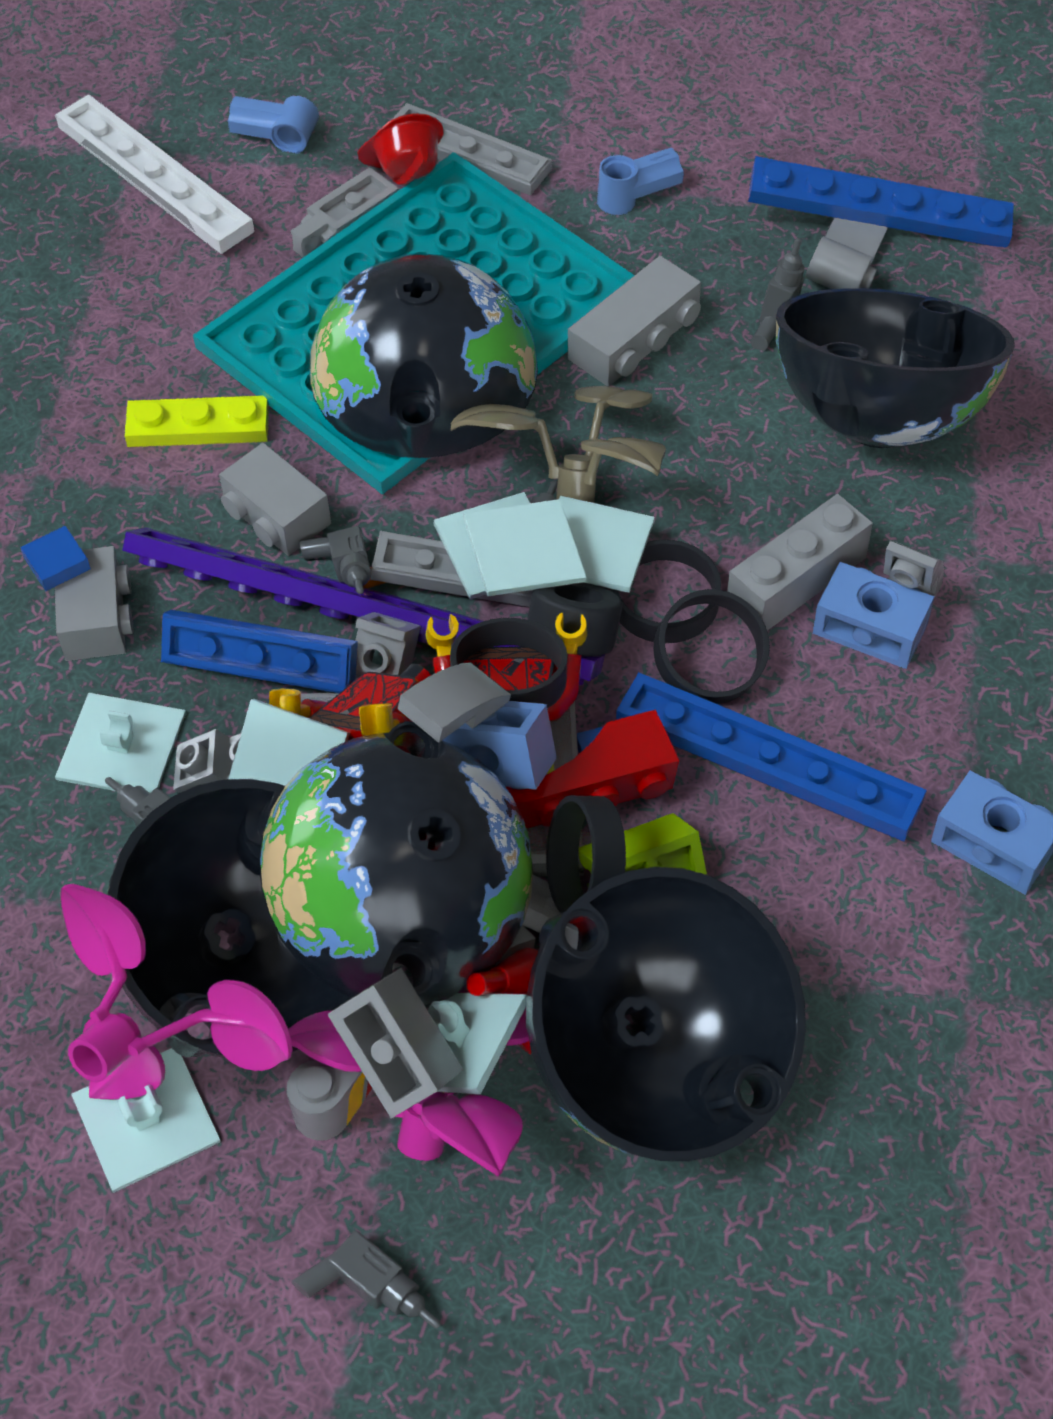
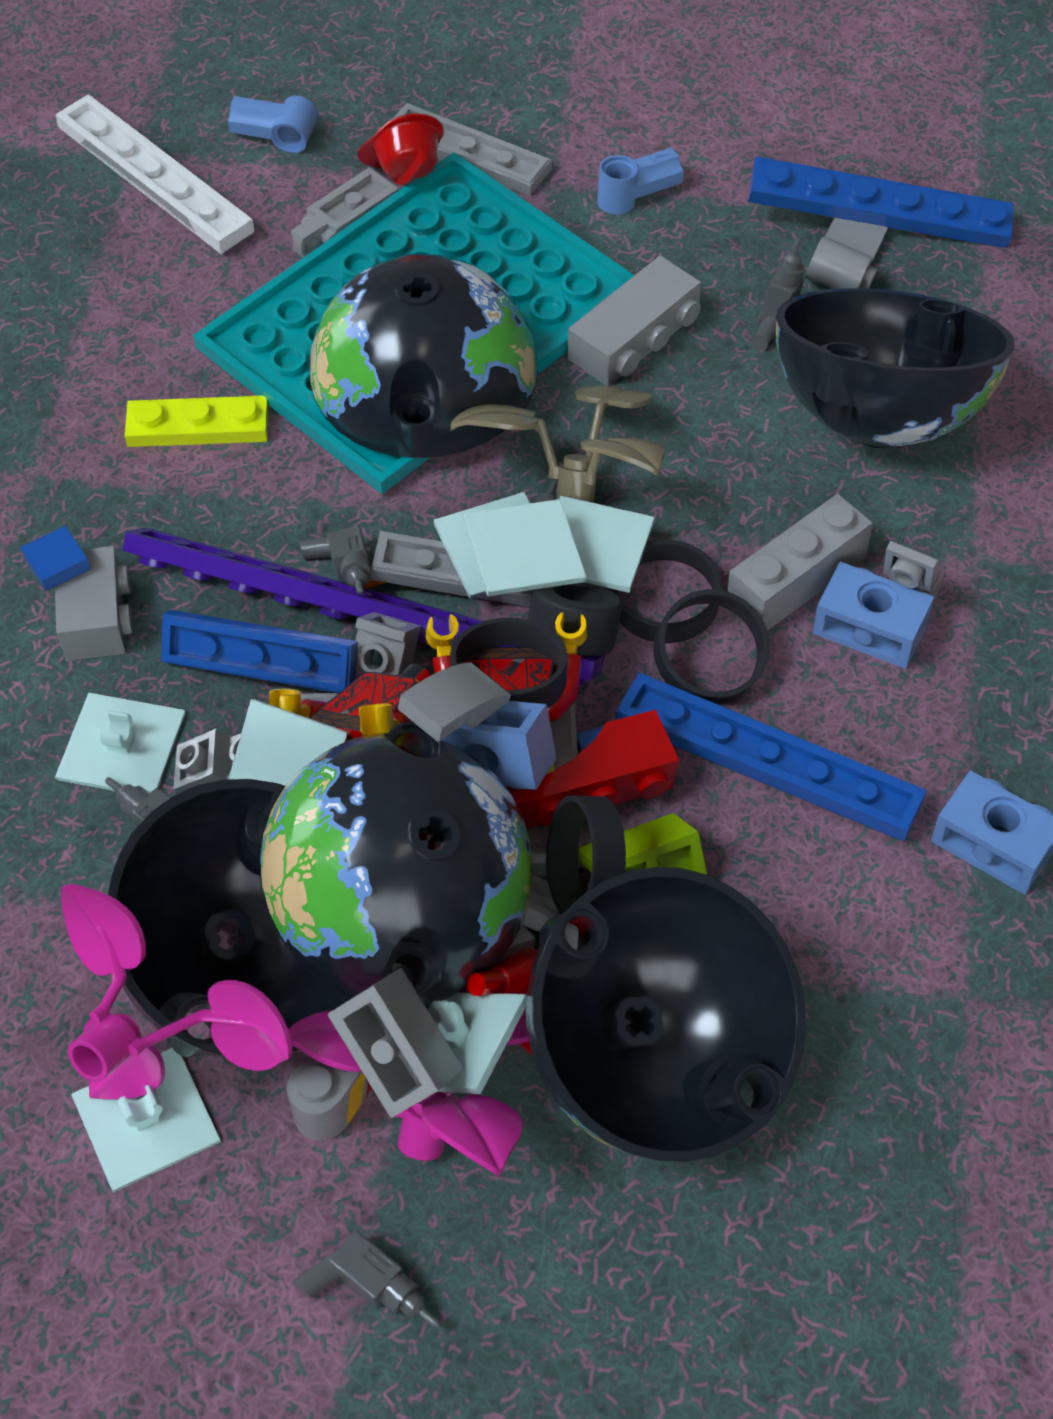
light grey brick [219,442,331,556] -> none

